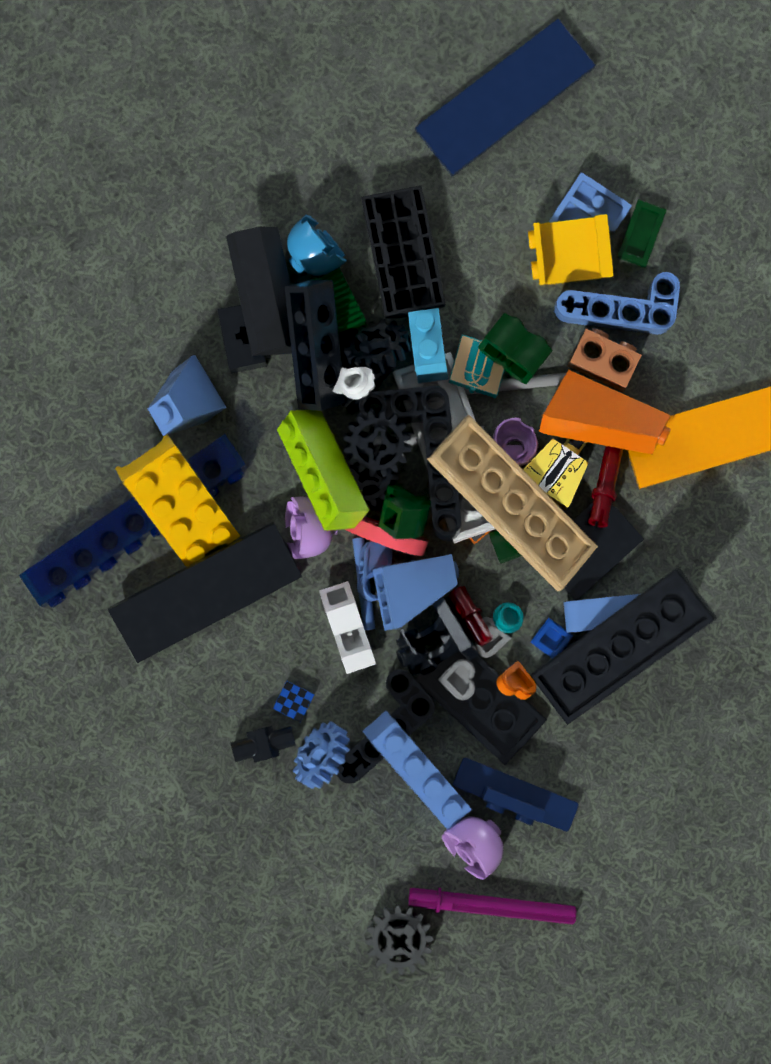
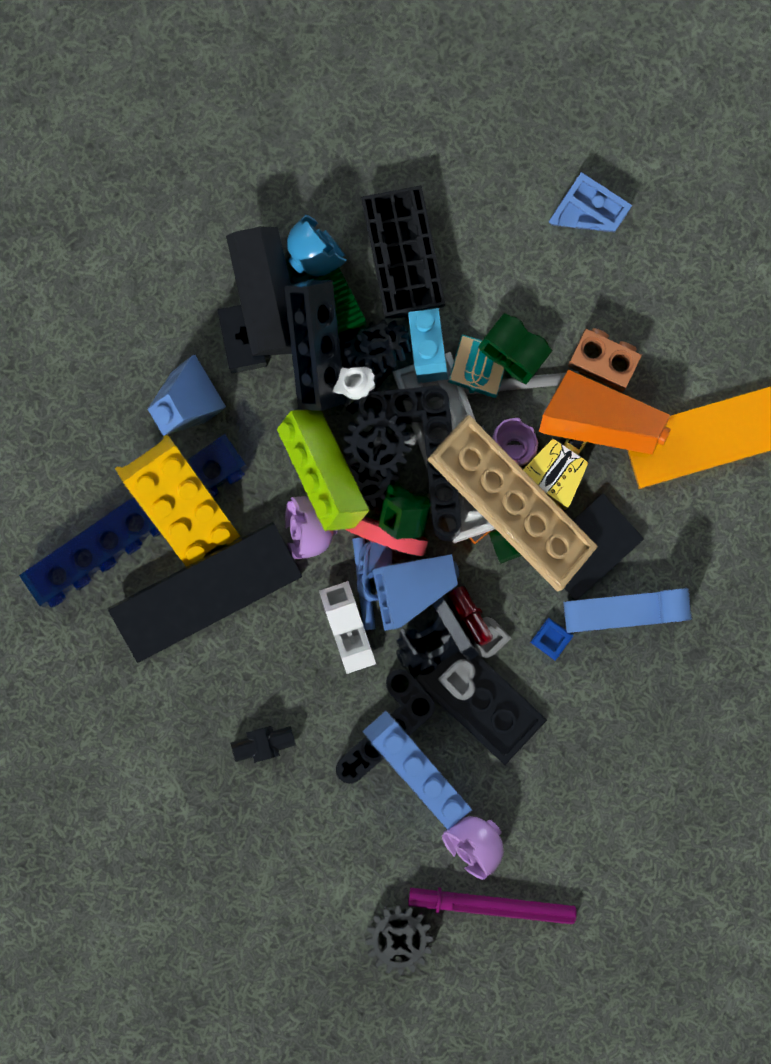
tile [273,681,315,722] -> none
medium blue gear [293,721,350,789] -> none
dark blue tile [415,19,595,177] -> none
dark blue bracket [453,757,579,832] -> none
teal plate [493,602,523,633] -> none
orange tile [496,661,537,700] -> none
yellow panel [528,214,614,286] -> none
black tile [530,566,717,725] -> none
medium blue beam [554,272,680,334] -> none
dark red pin [588,446,623,528] -> none
dark green tile [617,199,666,268] -> none

